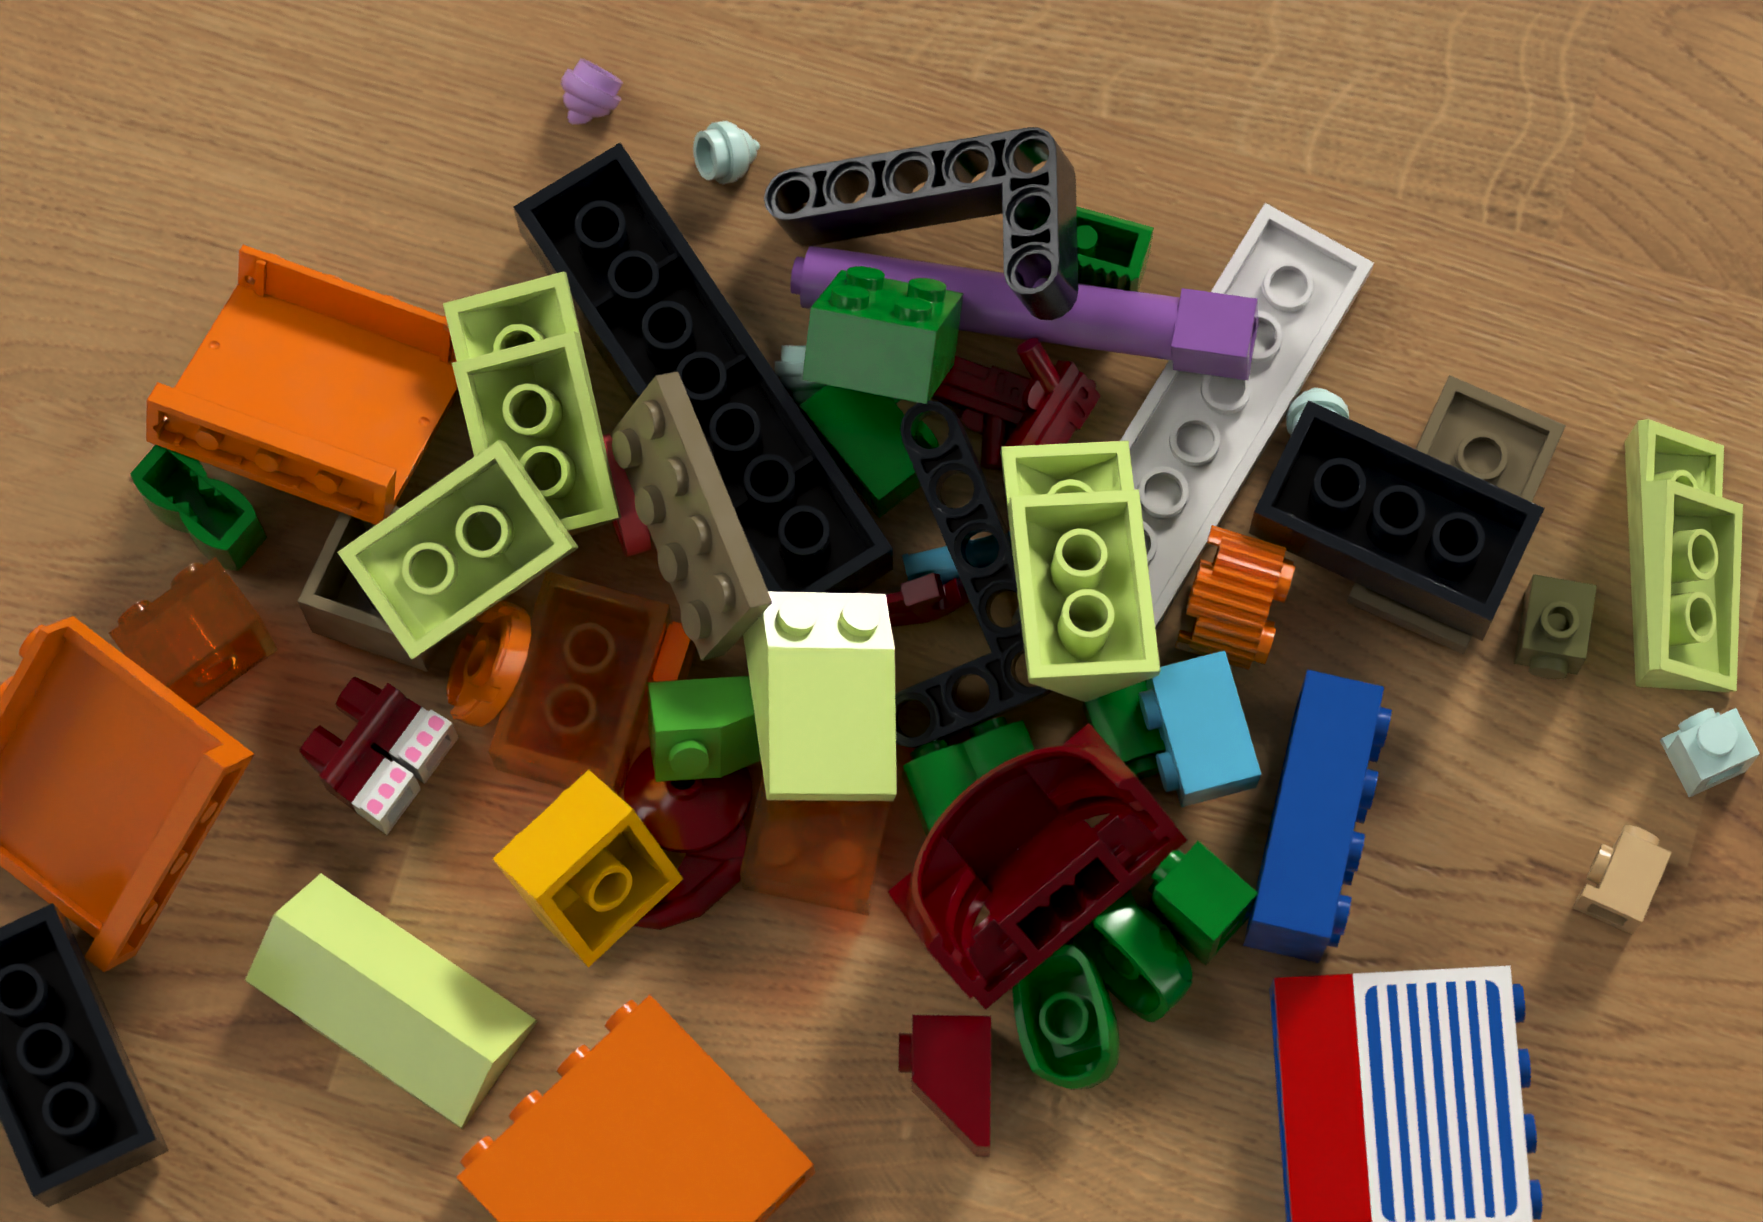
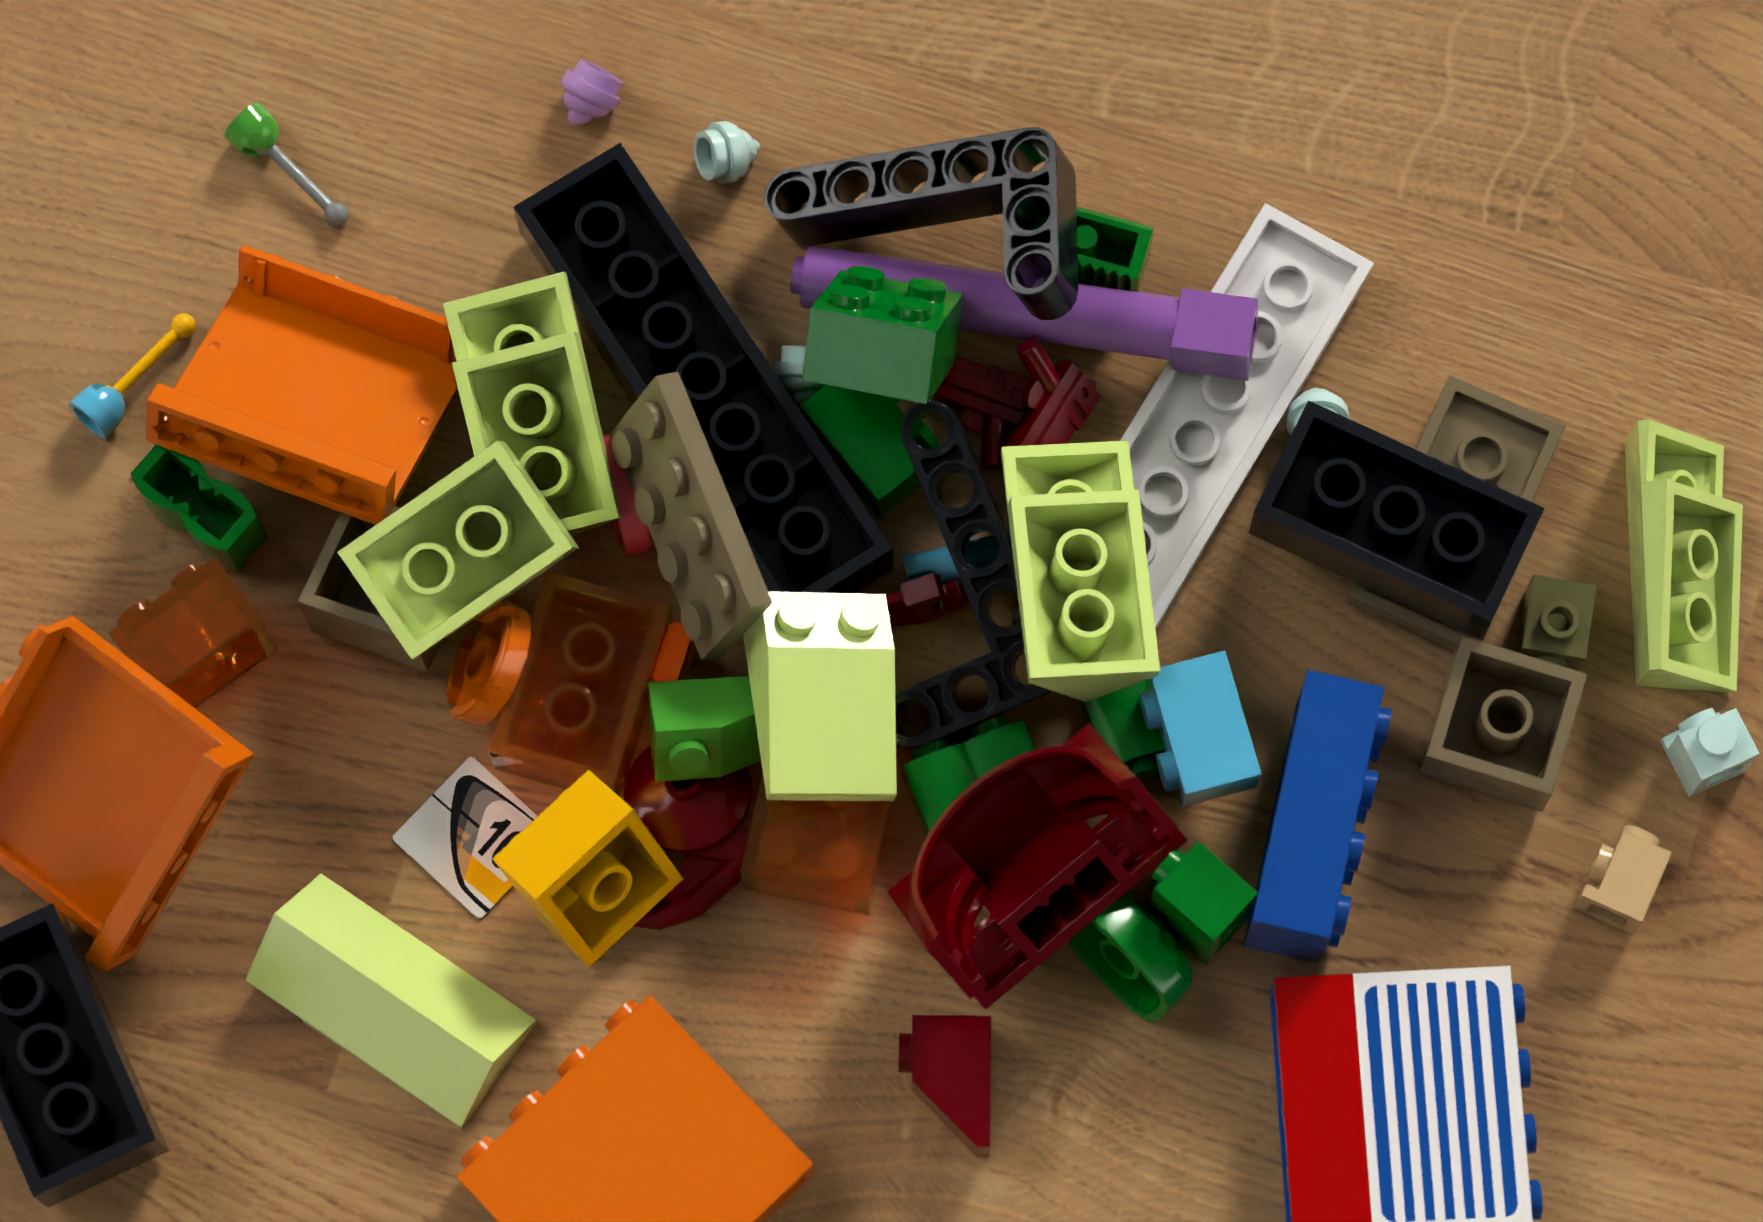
hips [299,676,459,835] -> none
green piece [1012,944,1119,1090] -> none
orange brick [1174,525,1295,670] -> none
none -> hinge [69,313,196,439]
none -> hinge [224,102,349,227]
none -> sticker [393,757,538,918]
none -> dark tan brick [1418,636,1587,812]

